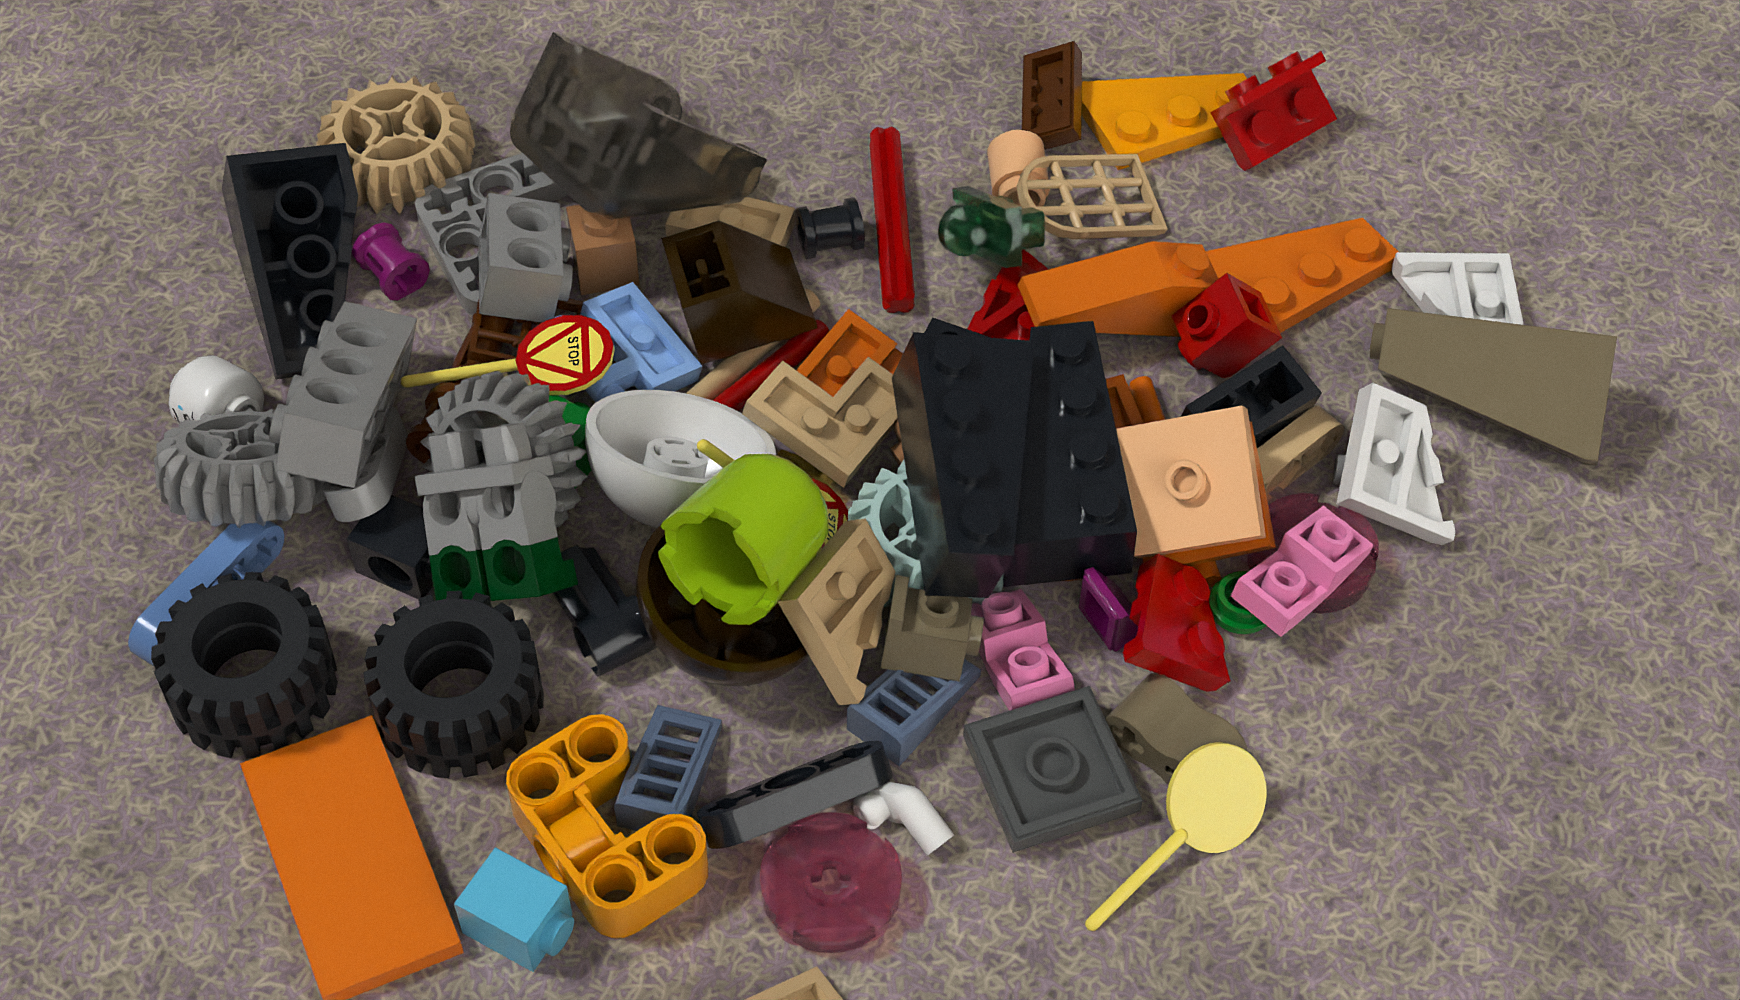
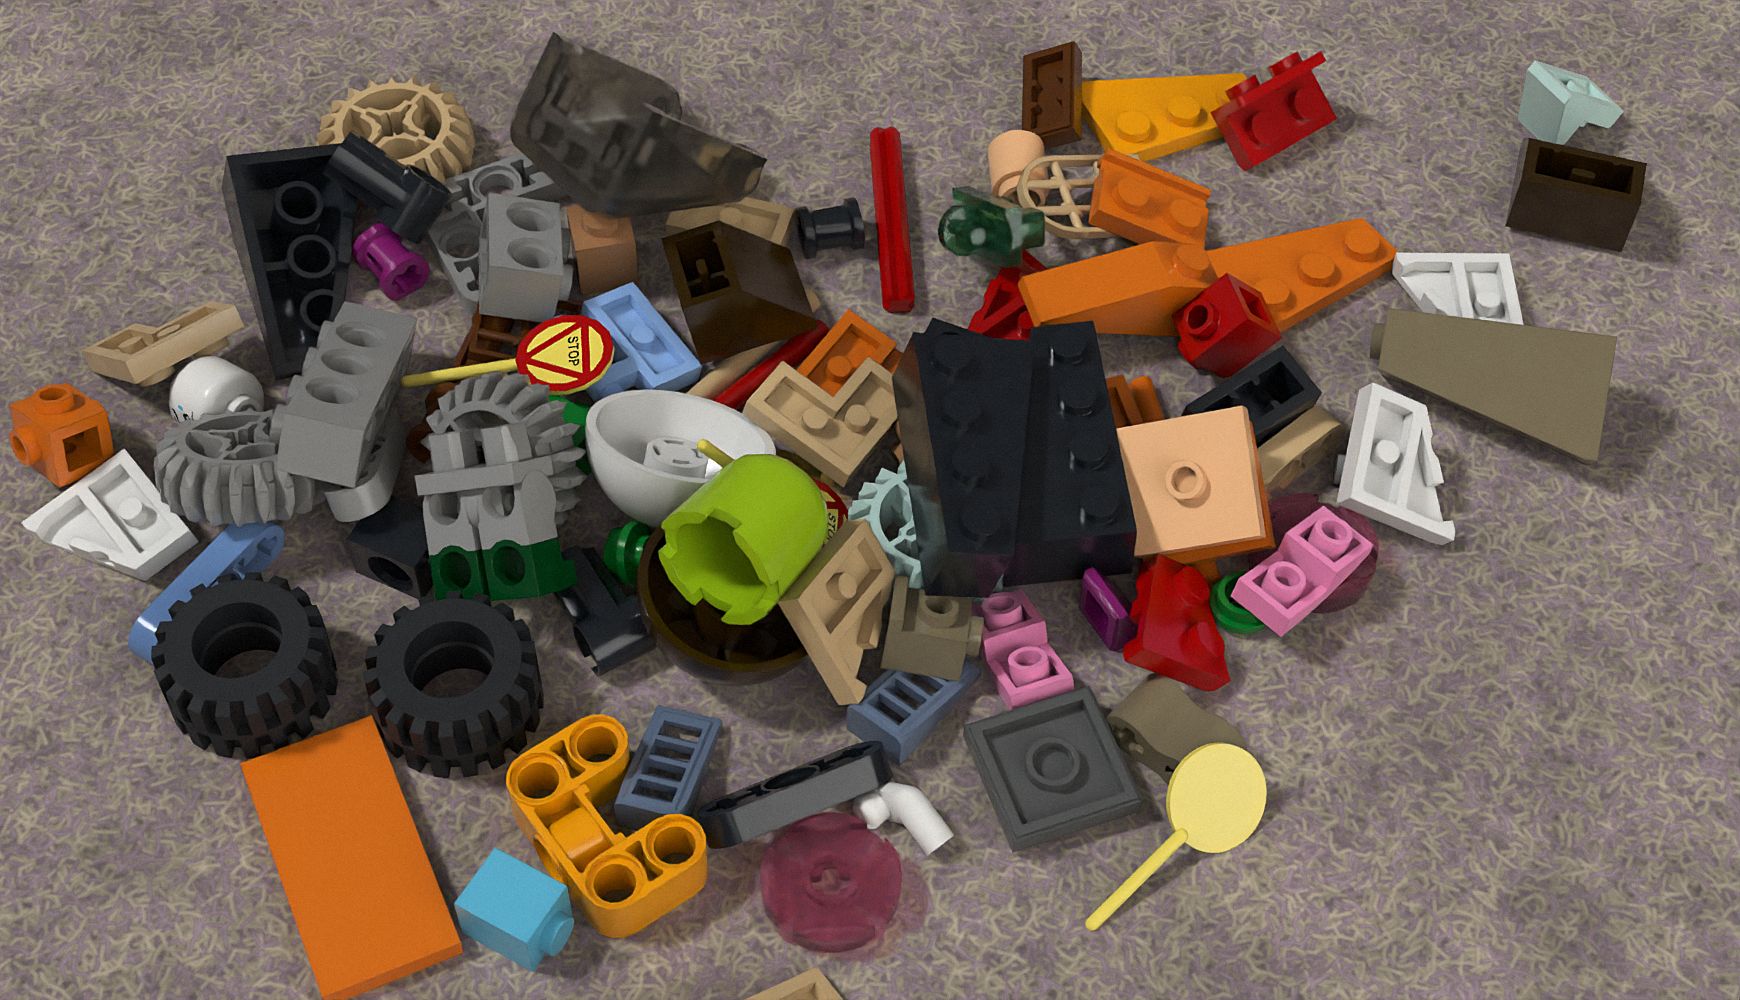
none -> orange brick [9,383,115,488]
none -> white wing [21,448,199,581]
none -> tan plate [81,300,245,387]
none -> black piece [323,131,452,244]
none -> green plate [604,521,652,587]
none -> orange plate [1088,148,1211,247]
none -> dark brown slope [1505,138,1647,252]
none -> light aqua slope [1518,60,1624,145]

